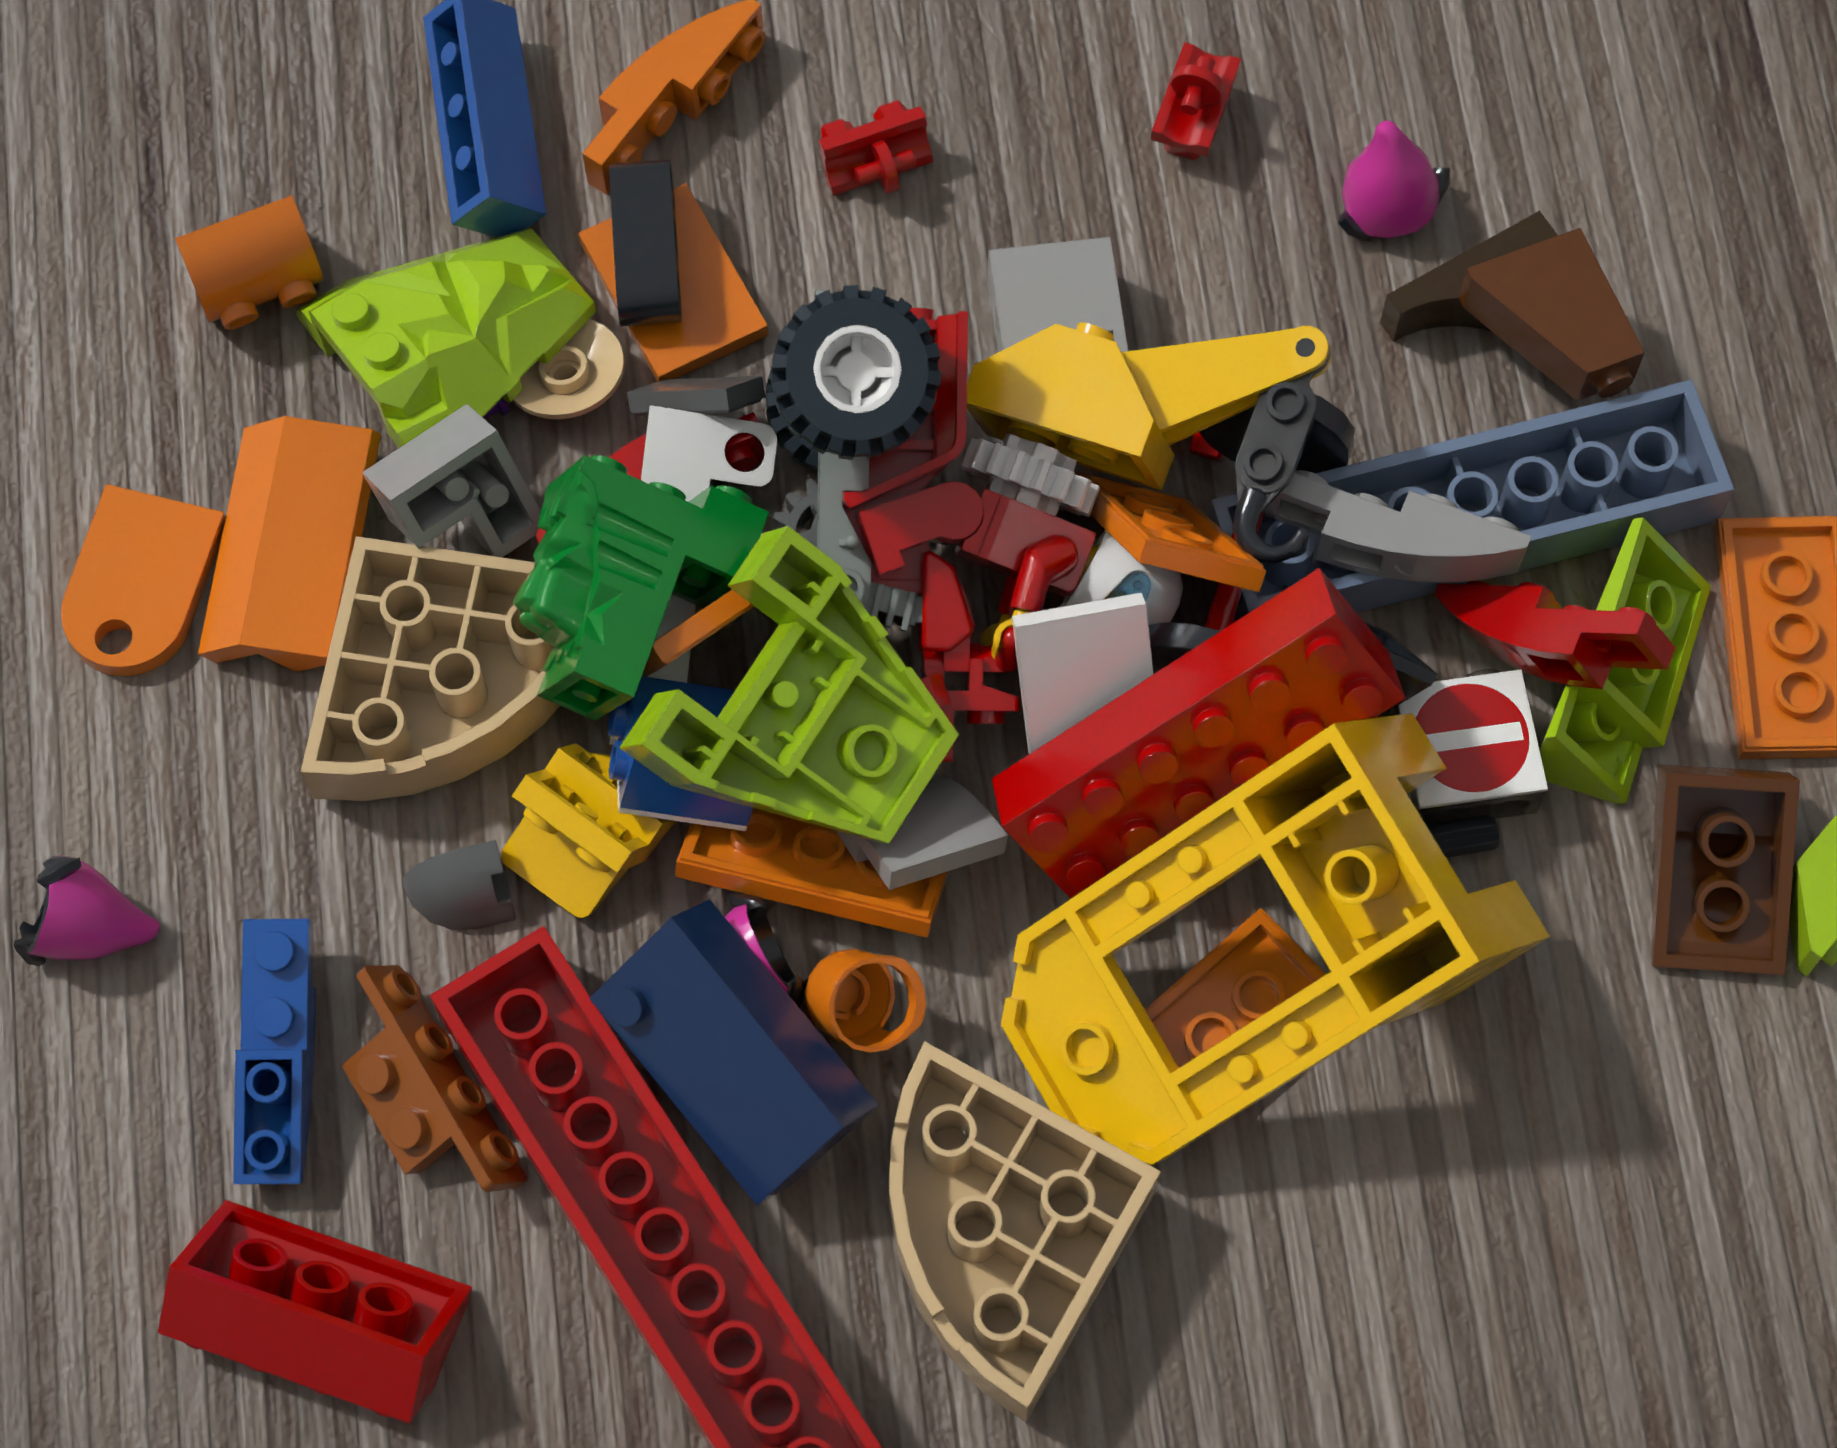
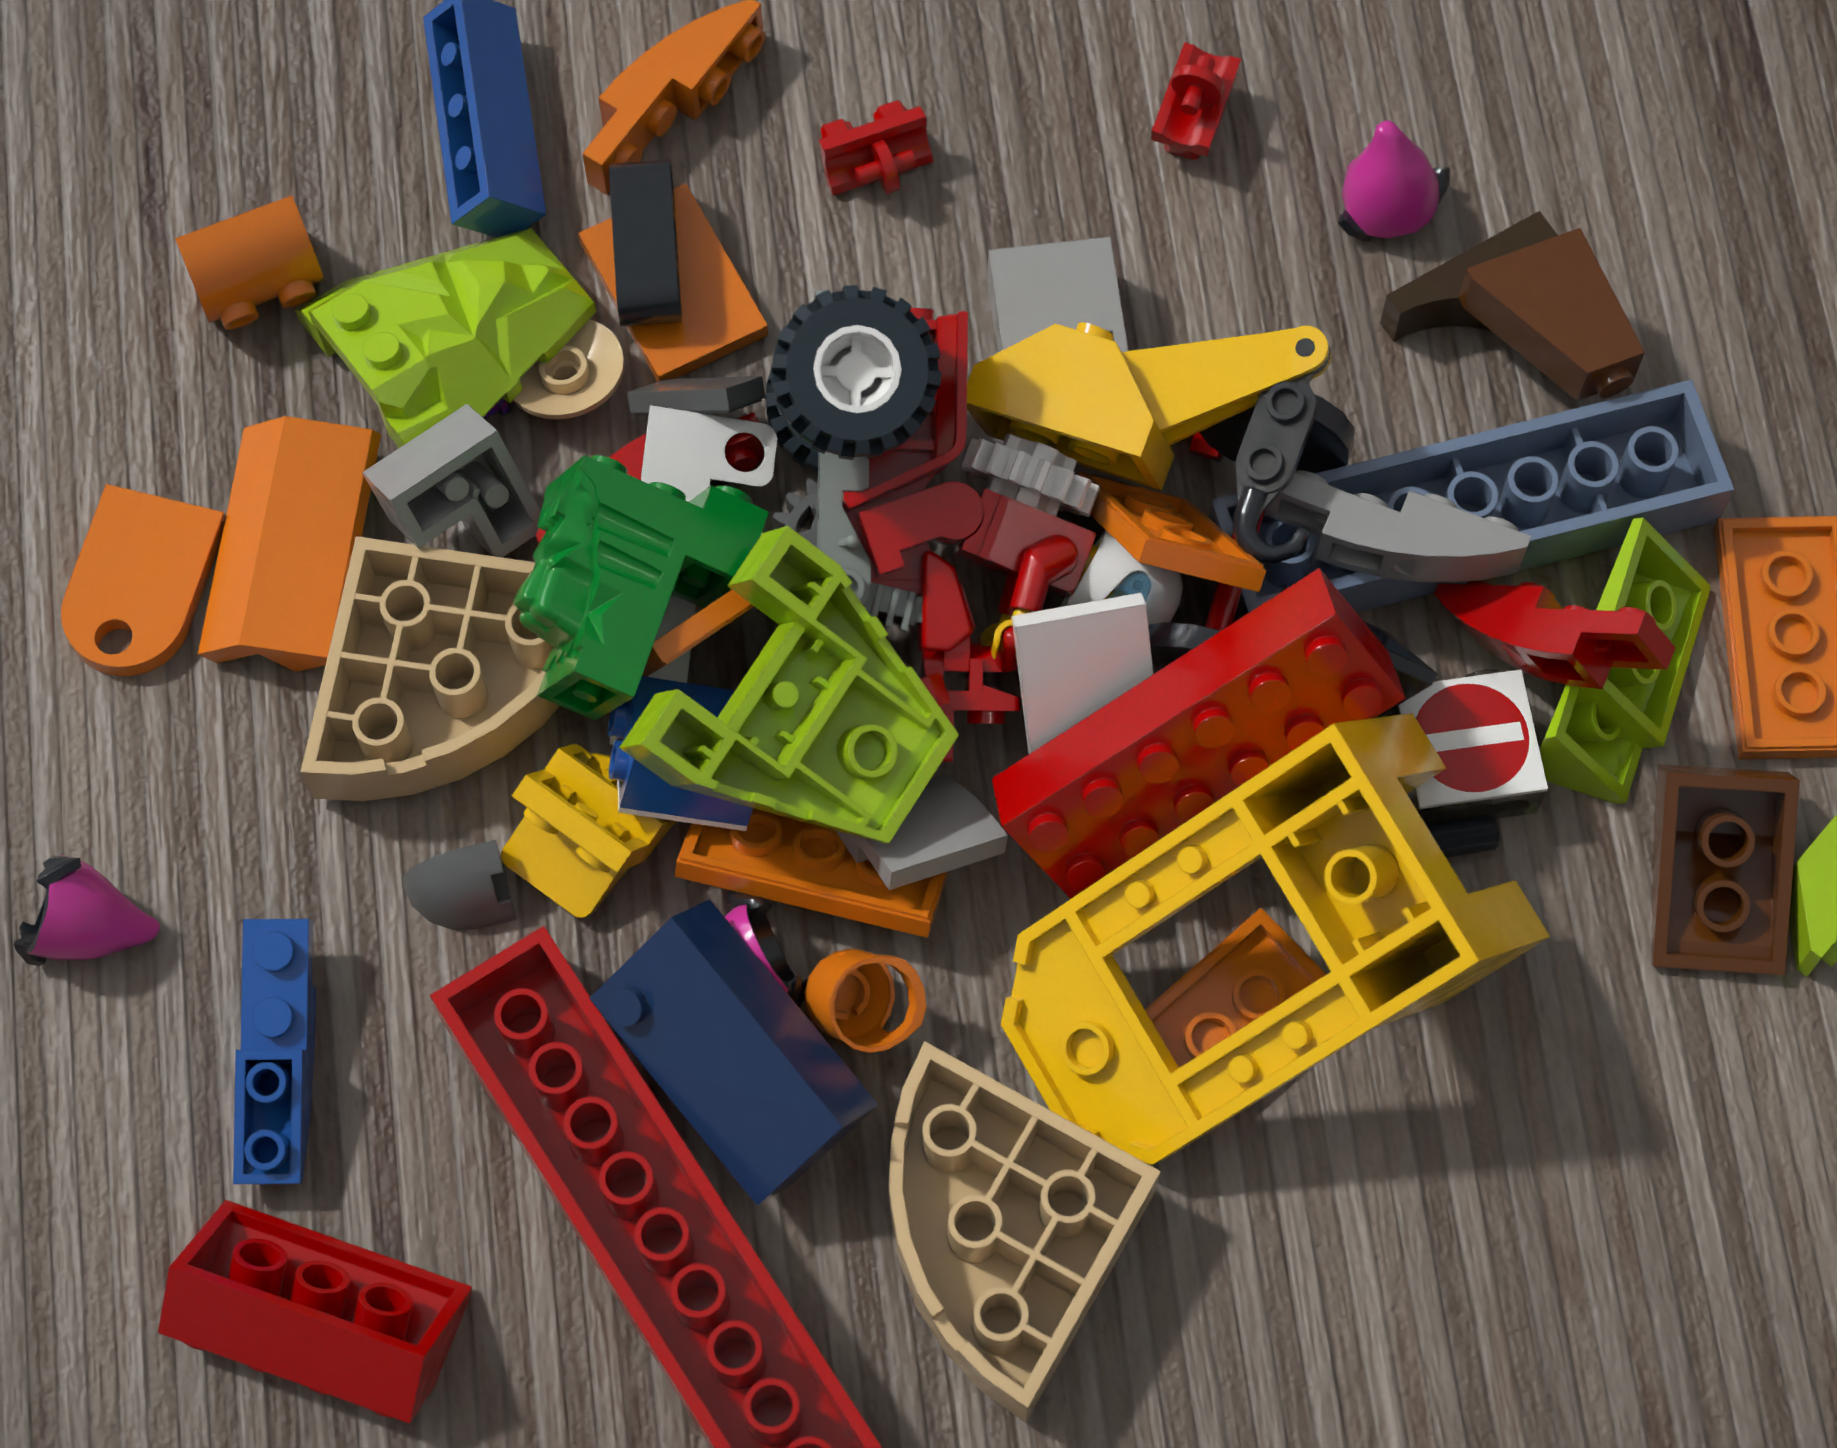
dark orange bracket [341,965,527,1192] -> none

